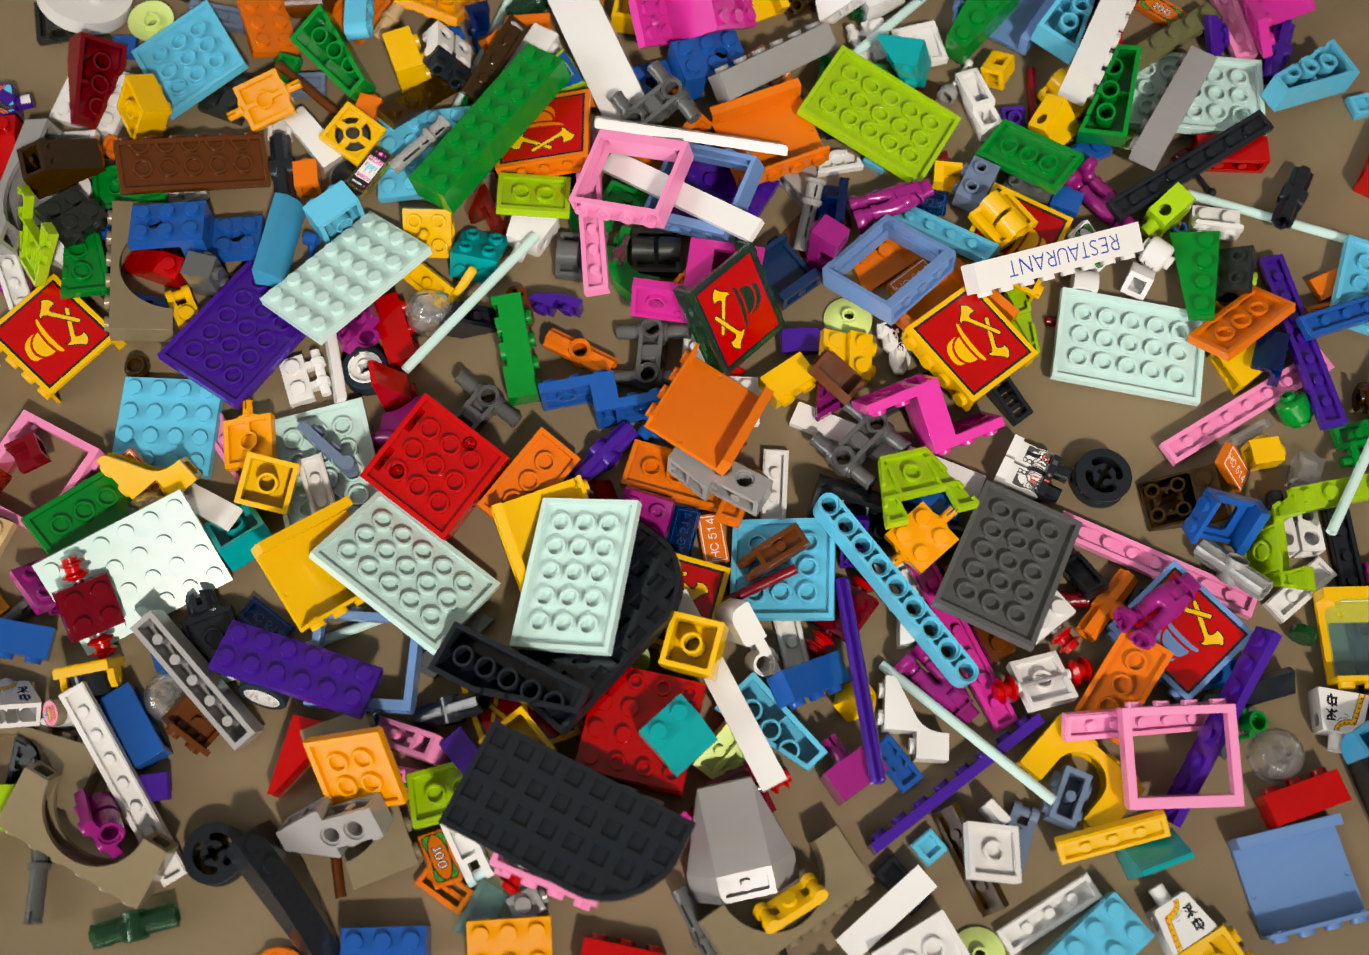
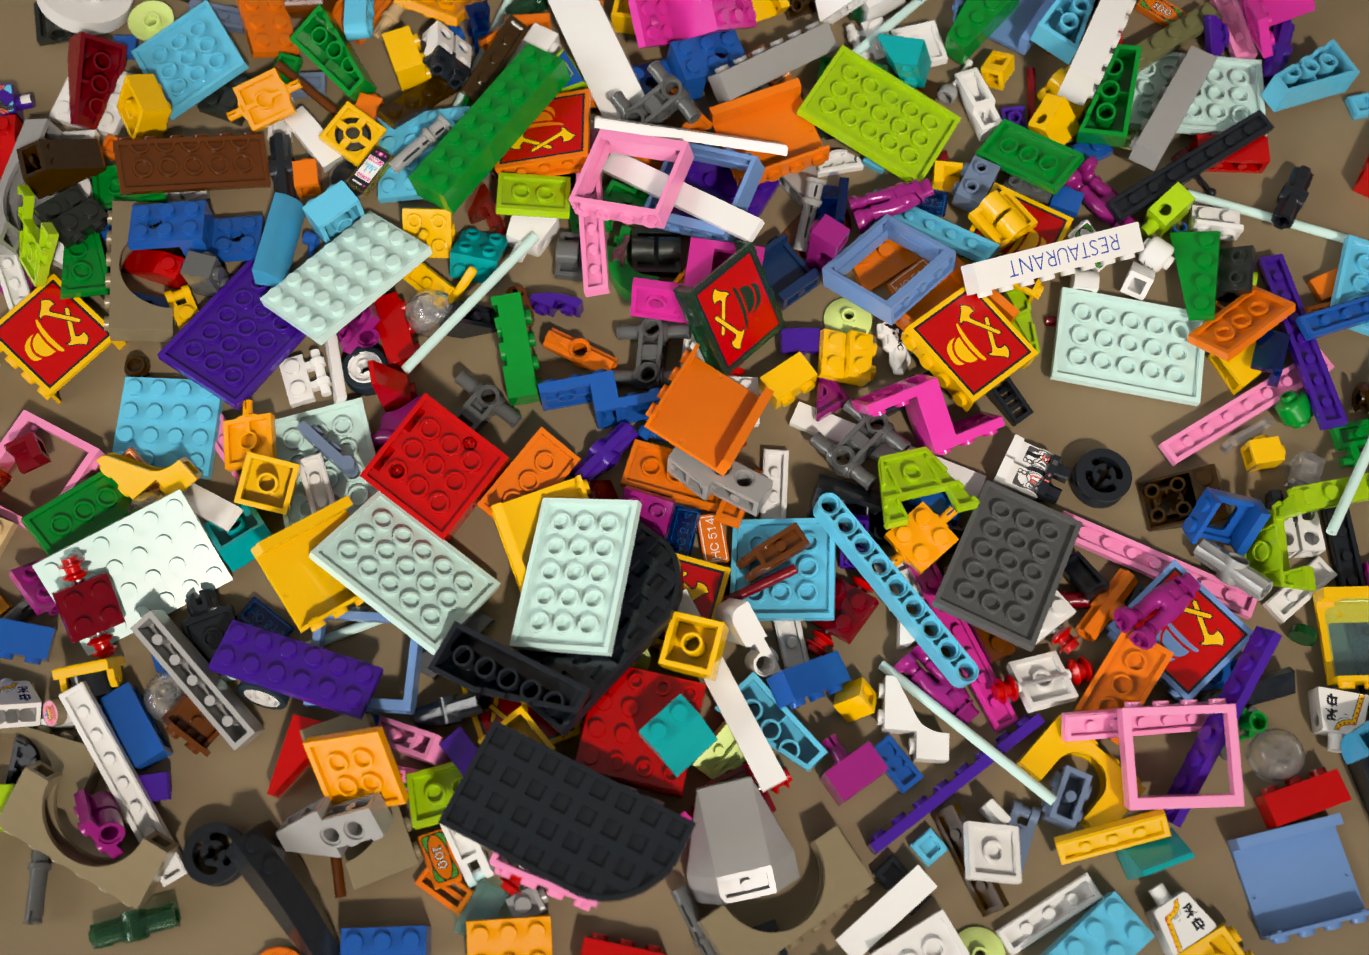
yellow plate [753,872,828,934] -> none
reddish brown panel [807,346,866,405] -> none
dark purple axle [835,577,886,785] -> none
orange tile [1214,442,1251,493] -> none

